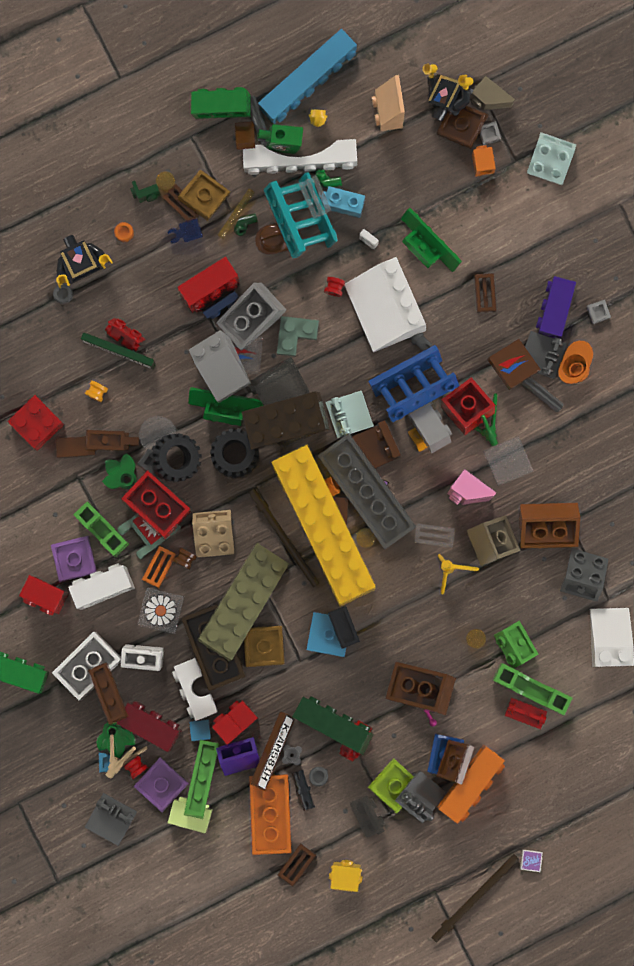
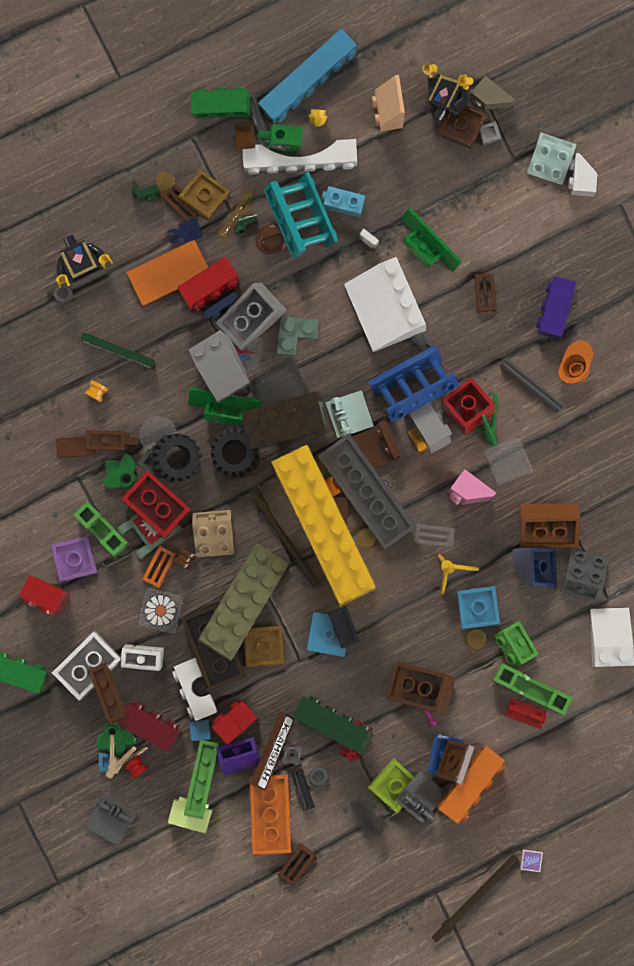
red brick [7,395,64,451] -> none
white brick [68,563,135,610] -> none
red hinge [105,318,146,351] -> none
orange tile [114,222,134,242] -> none
medium lavender tile [134,757,189,812] -> none
clear tile [299,176,332,219] -> none
green arm [315,169,342,188] -> none
red wheel [324,277,345,297] -> none
yellow head [329,860,362,892] -> none
dark tan slope [467,515,520,566] -> none
orange brick [472,145,496,176] -> none
reddish brown tile [487,339,541,390] -> none
dark grey hinge [525,331,567,379] -> none
light grey tile [586,300,611,324] -> none
none -> orange tile [126,240,208,307]
none -> dark azure plate [456,586,500,629]
none -> dark blue slope [513,548,557,587]
none -> white slope [568,153,597,197]

